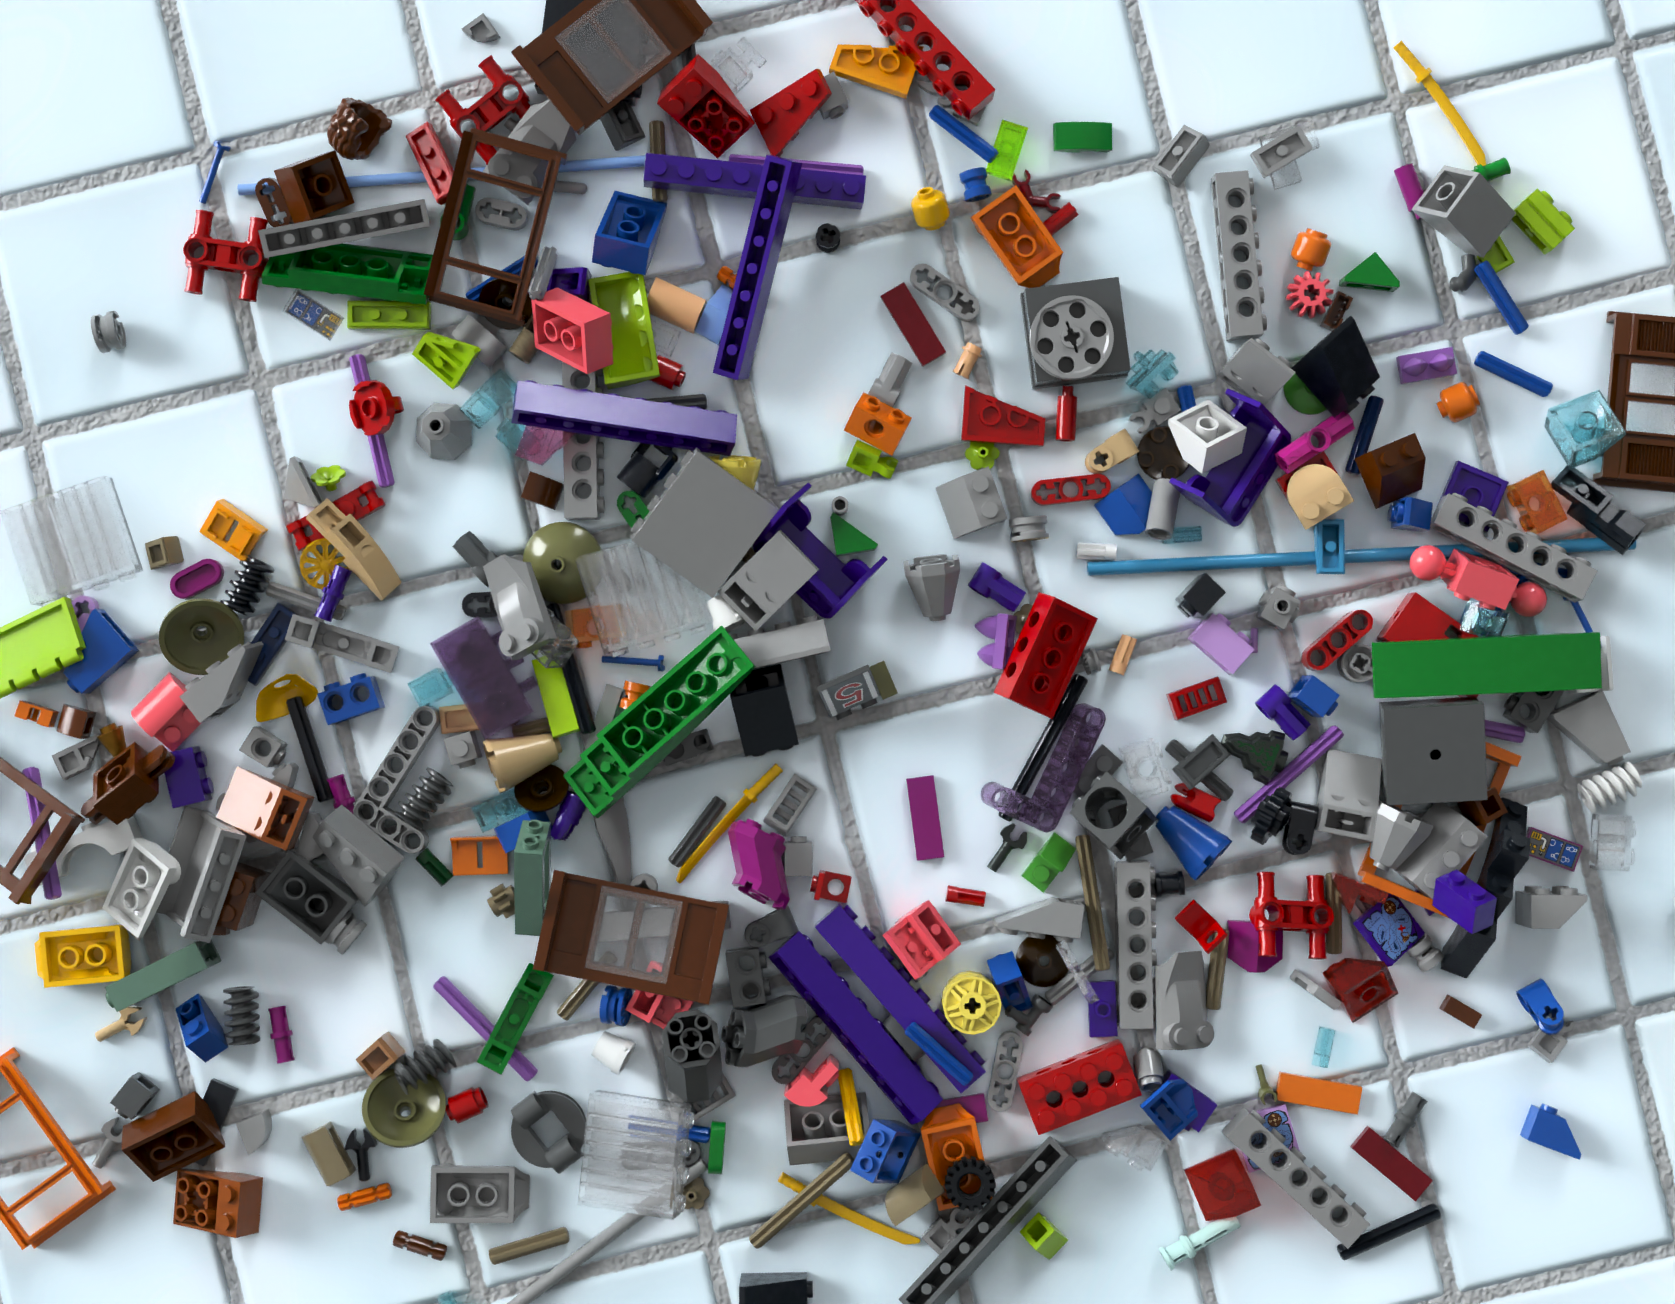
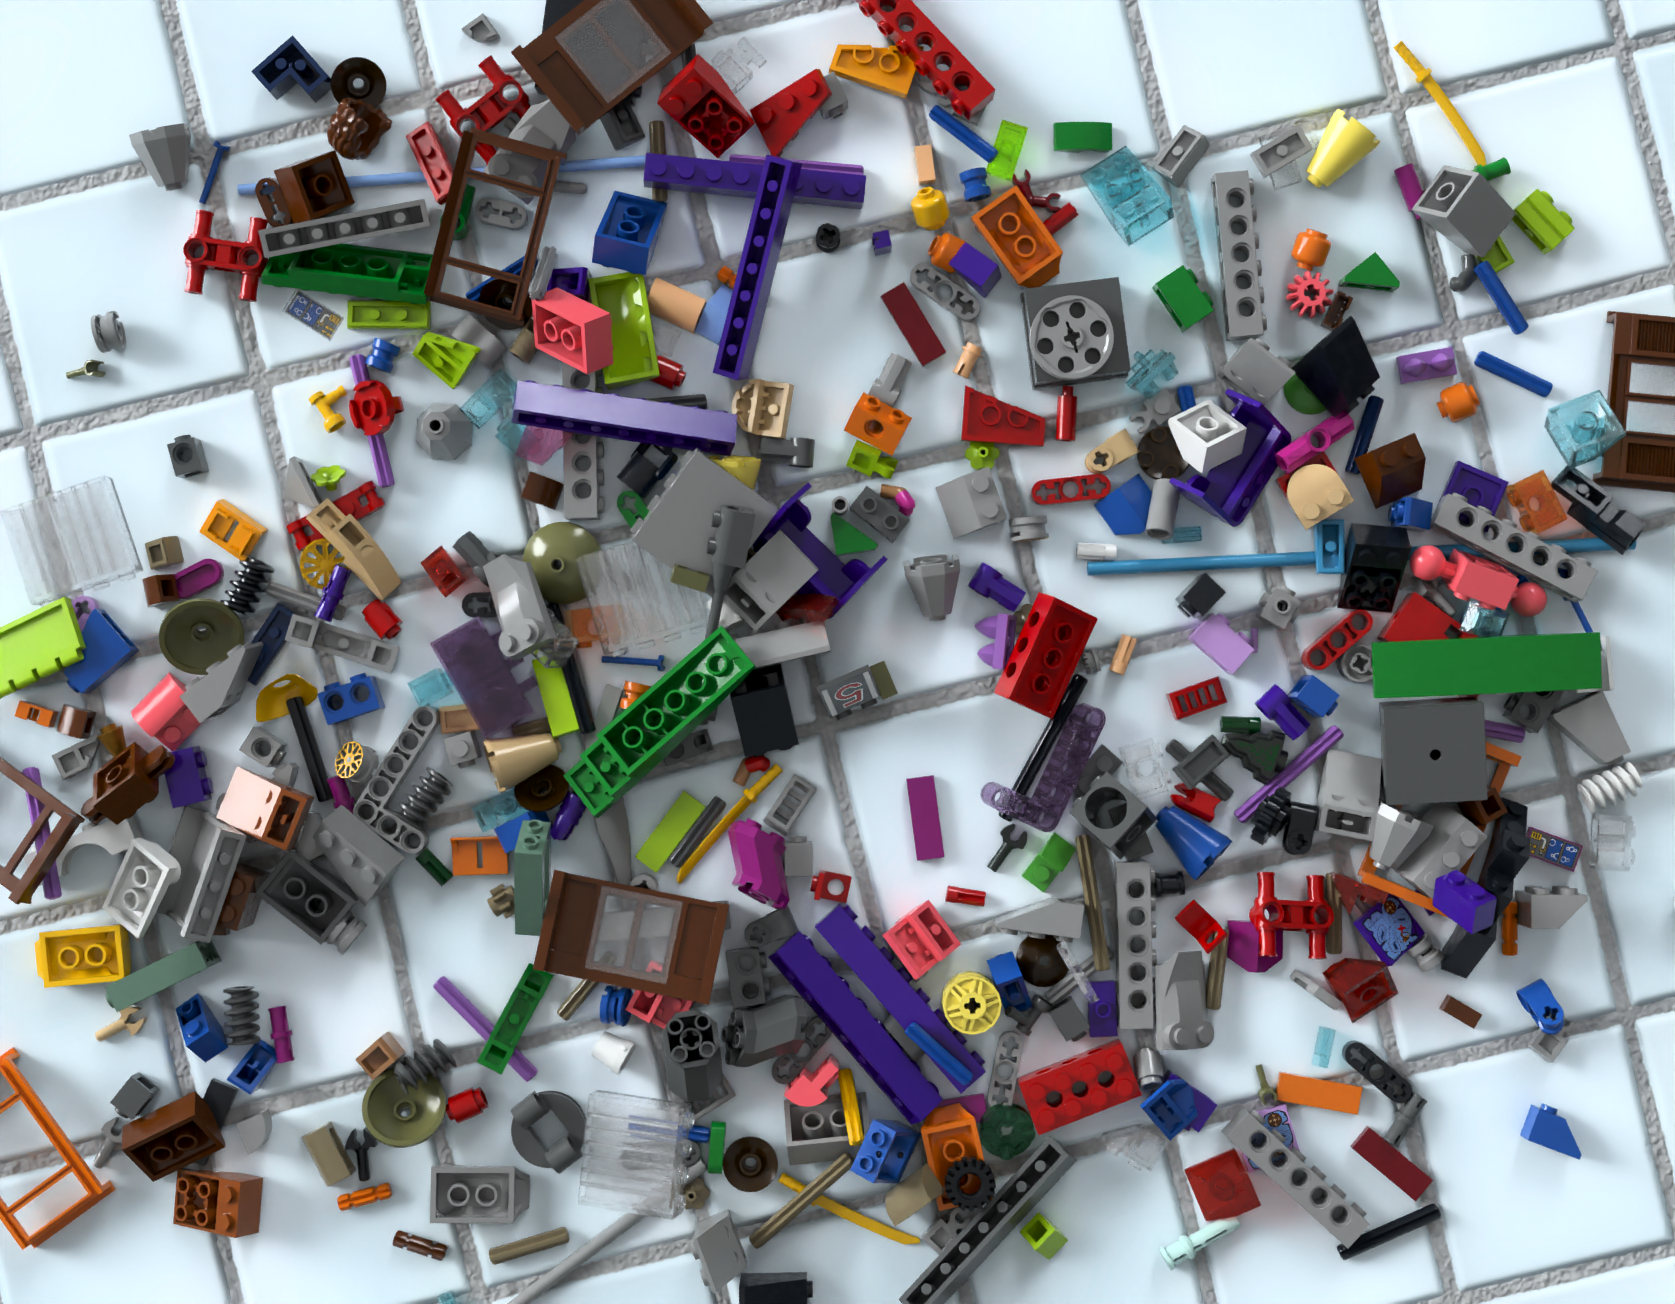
none -> olive hand [66,360,106,379]
none -> light grey cone [129,123,191,191]
none -> reddish brown brick [142,574,180,607]
none -> dark grey brick [167,435,209,479]
none -> blue slope [227,1039,277,1095]
none -> dark blue brick [251,35,331,103]
none -> yellow piece [309,385,347,433]
none -> dark brown dish [331,57,386,108]
none -> light grey wheel [335,742,379,784]
none -> red brick [362,599,402,640]
none -> blue wheel [365,338,401,374]
none -> clear red slope [421,546,469,598]
none -> lime tile [635,790,706,873]
none -> olive piece [670,564,710,593]
none -> light grey slope [690,1209,748,1293]
none -> dark grey bar [699,505,755,725]
none -> dark brown dish [723,1136,778,1192]
none -> tan slope [731,379,794,439]
none -> arm [732,755,770,787]
none -> dark grey piece [760,438,815,468]
none -> clear red slope [776,593,839,623]
none -> dark grey brick [850,486,910,544]
none -> dark purple piece [872,230,892,256]
none -> arm [880,484,915,516]
none -> light nougat piece [914,144,936,185]
none -> orange head [928,232,967,273]
none -> dark purple slope [948,242,1002,298]
none -> clear green plate [979,1103,1035,1160]
none -> dark grey brick [1049,996,1090,1042]
none -> clear light blue slope [1080,146,1174,246]
none -> green brick [1152,265,1214,333]
none -> dark green piece [1220,716,1261,733]
none -> light yellow cone [1306,109,1380,188]
none -> black slope [1337,523,1411,613]
none -> black beam [1342,1040,1412,1103]
none -> light grey bar [1412,578,1457,617]
none -> orange axle [1502,901,1518,956]

